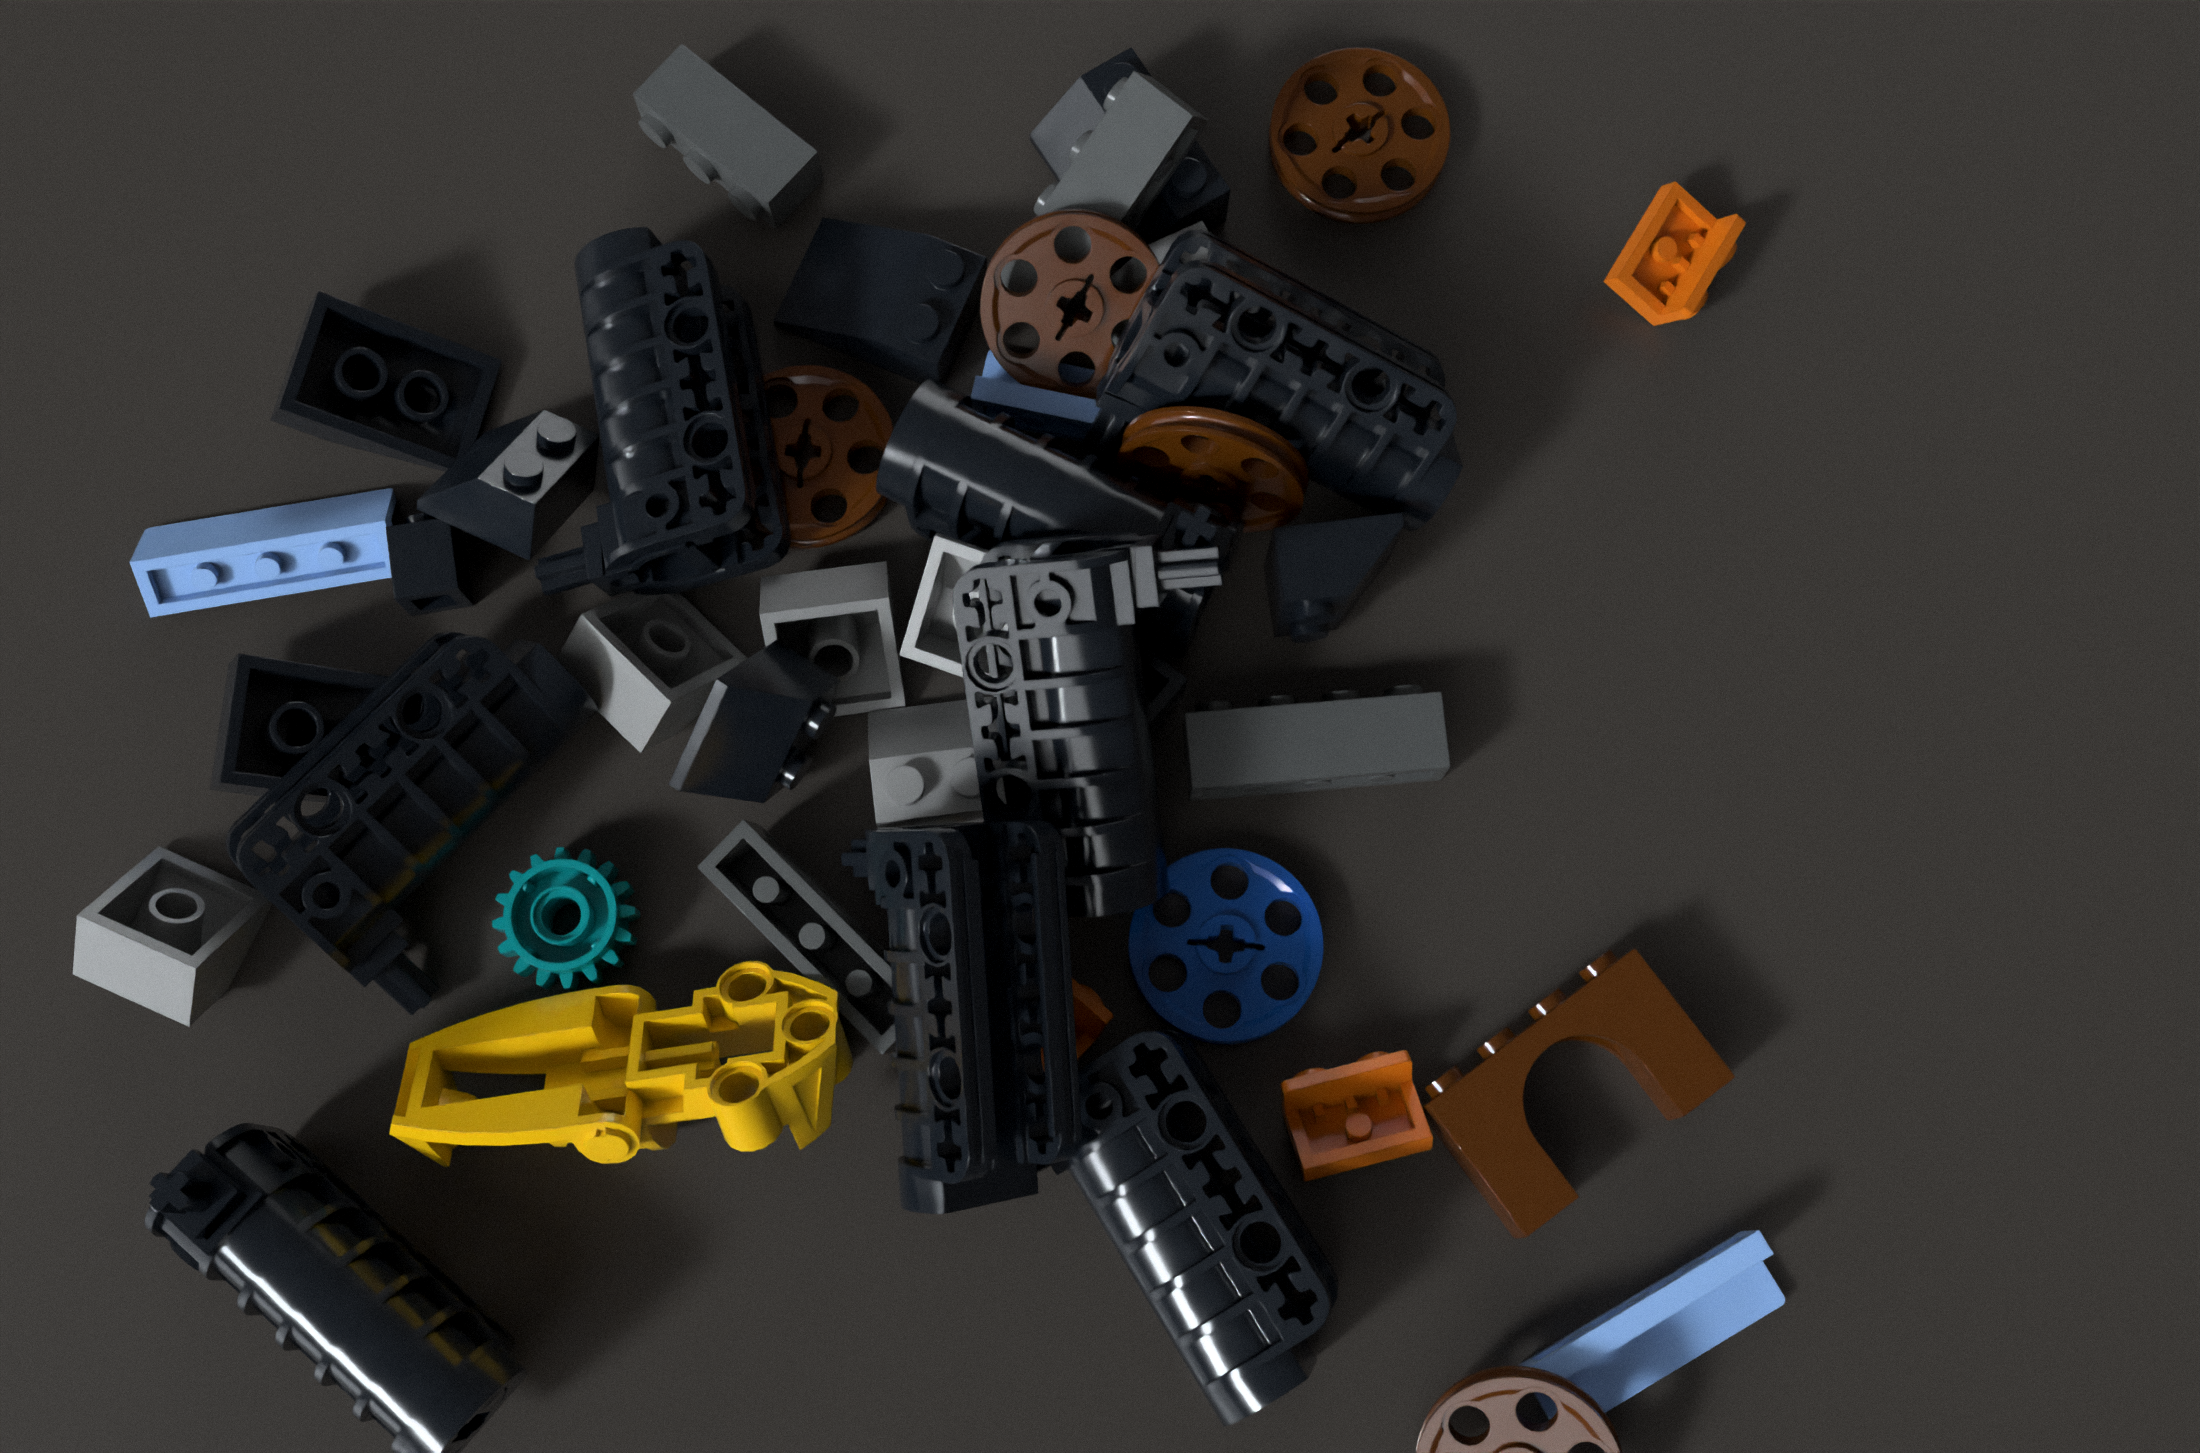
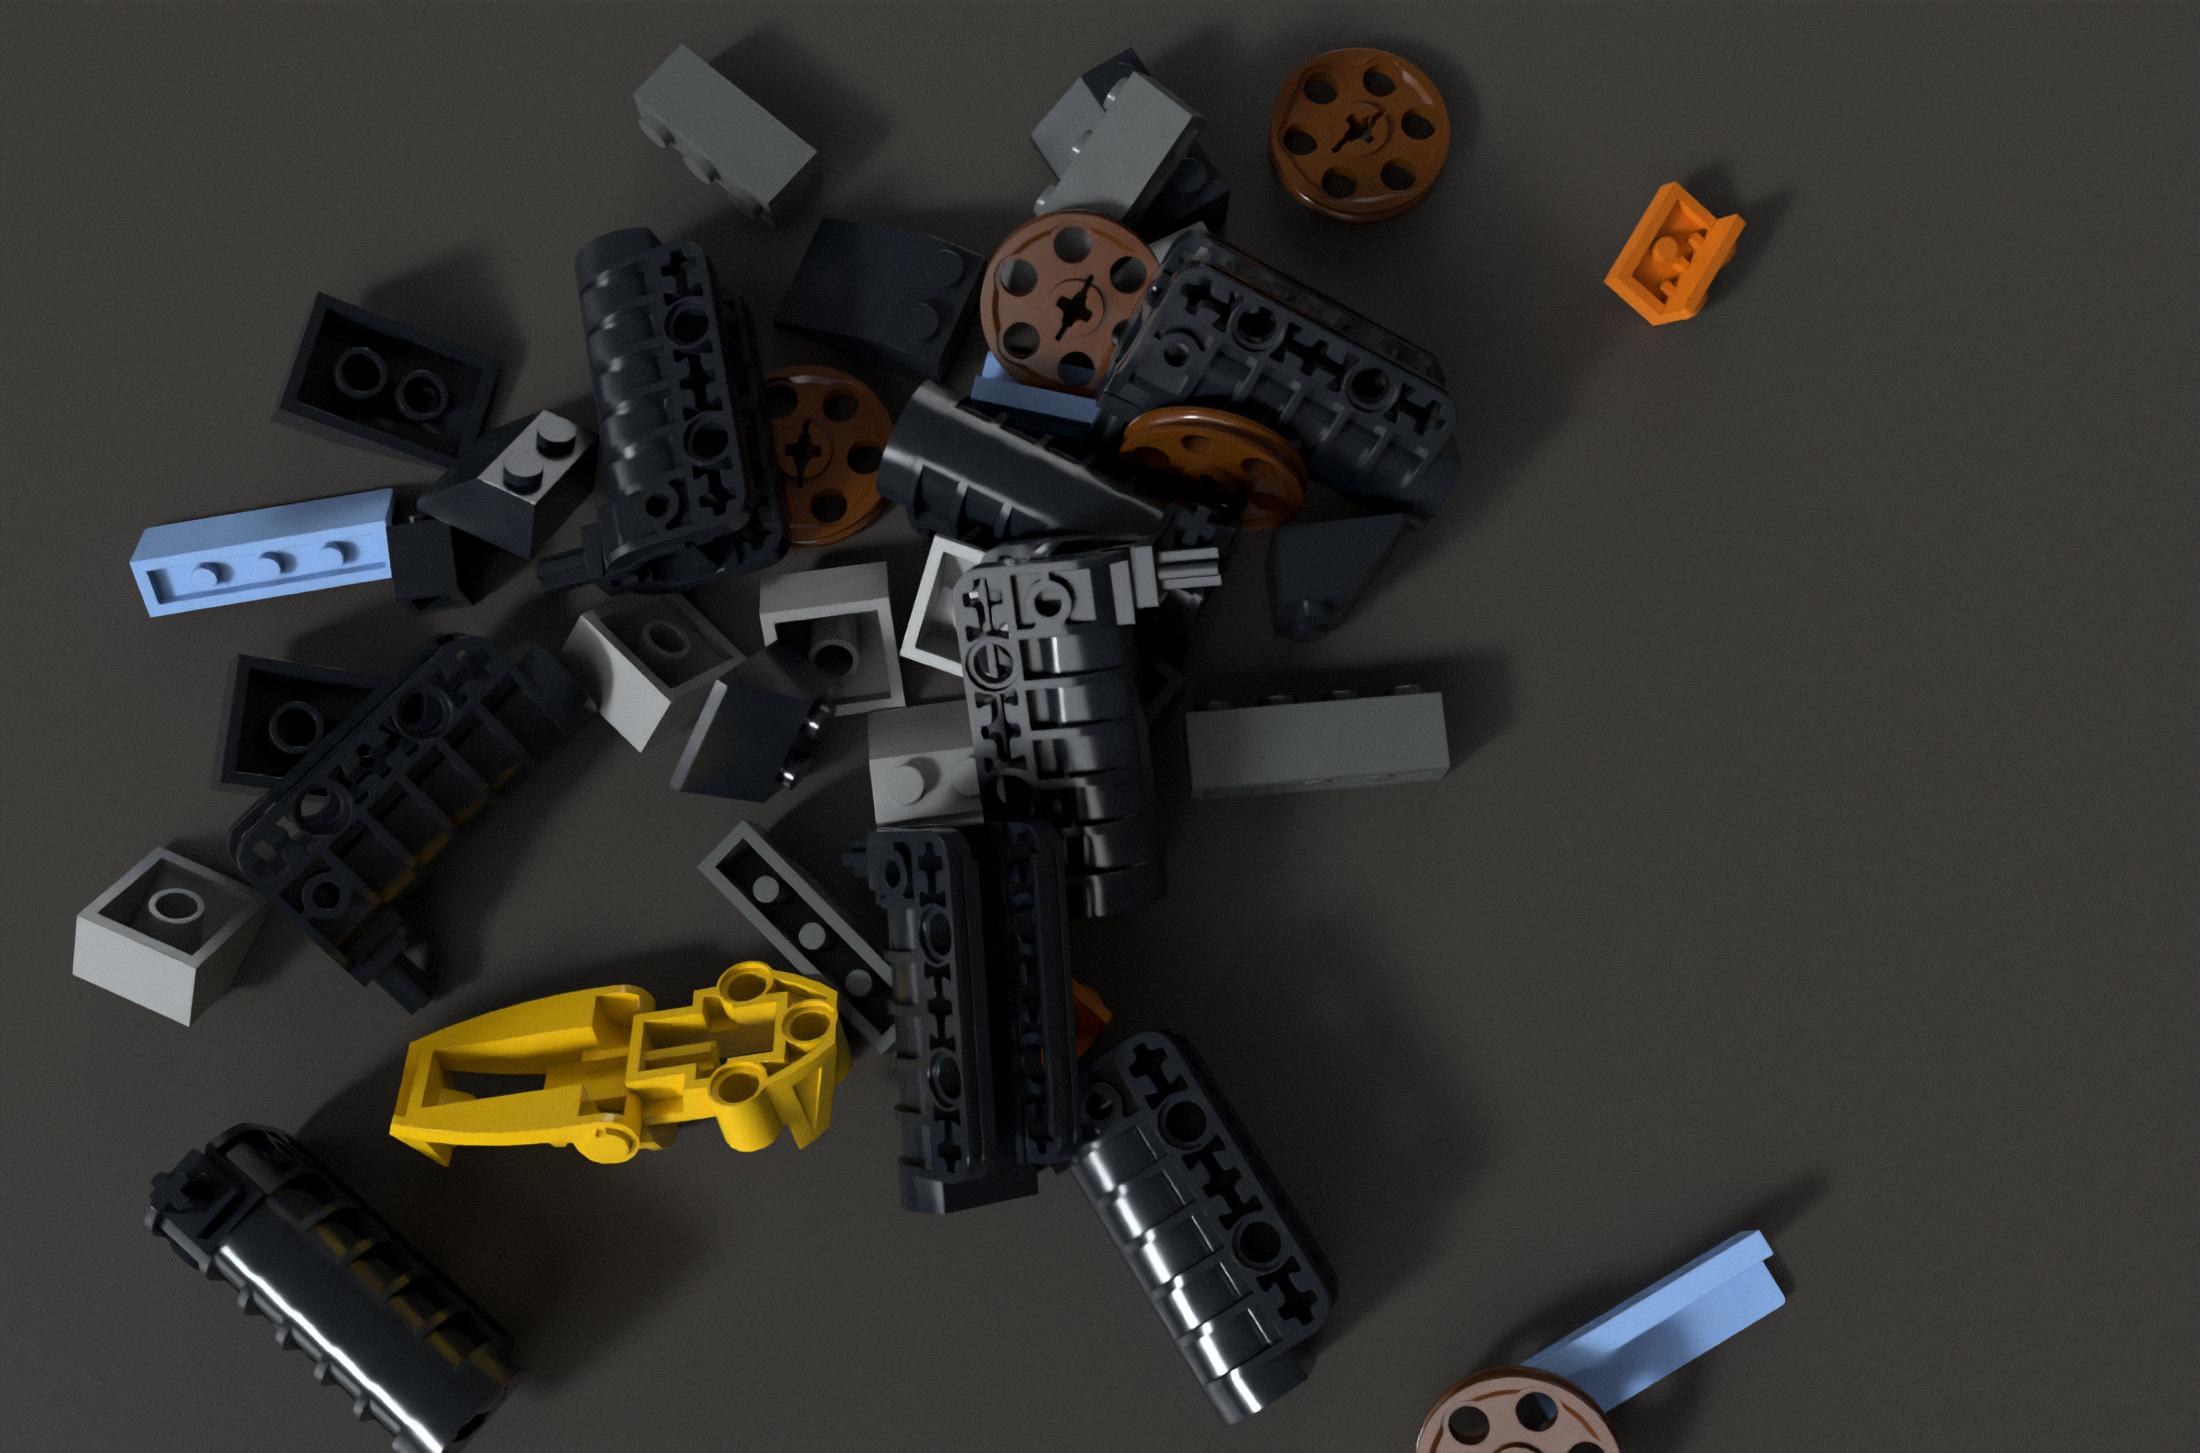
teal gear [492,847,641,992] -> none
blue wedge [1128,848,1324,1045] -> none
orange bracket [1280,1050,1433,1182] -> none
reddish brown arch [1422,948,1735,1239] -> none

